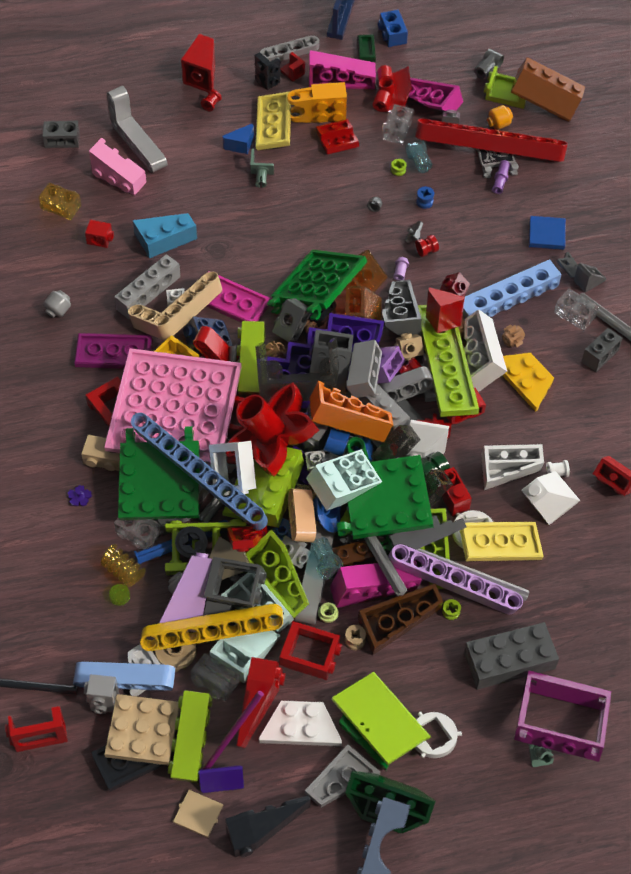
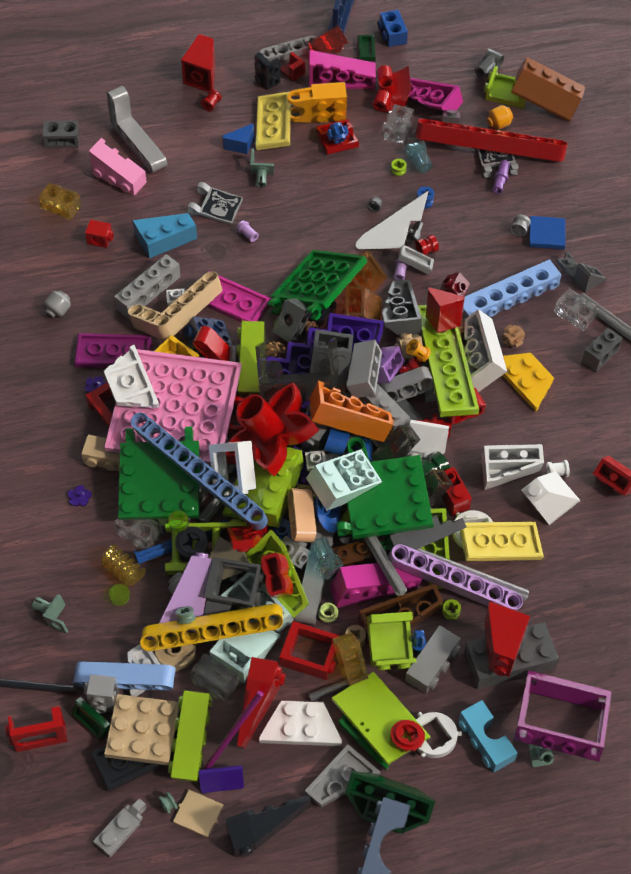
none -> sand green bracket [32,594,68,634]
none -> dark green tile [72,697,110,741]
none -> dark purple plant [84,376,106,393]
none -> light grey hinge [93,798,147,857]
none -> white wing [104,345,160,408]
none -> sand green bush [158,792,178,814]
none -> clear neon green tile [168,511,189,532]
none -> sand green bush [175,606,196,624]
none -> light grey flag [188,182,243,225]
none -> lavender pin [237,221,259,242]
none -> red brick [261,552,293,598]
none -> clear red brick [307,25,348,54]
none -> dark grey bar [308,672,368,702]
none -> blue gear [327,122,349,143]
none -> clear yellow brick [332,632,369,685]
none -> white sticker [355,191,428,249]
none -> lime panel [367,612,417,670]
none -> red gear [390,720,425,753]
none -> light grey tile [398,245,434,274]
none -> light grey brick [405,625,461,694]
none -> light orange bush [406,339,431,362]
none -> blue axle [411,630,426,657]
none -> medium azure arch [458,700,517,773]
none -> red slope [484,602,530,677]
none -> light grey wheel [510,214,531,237]

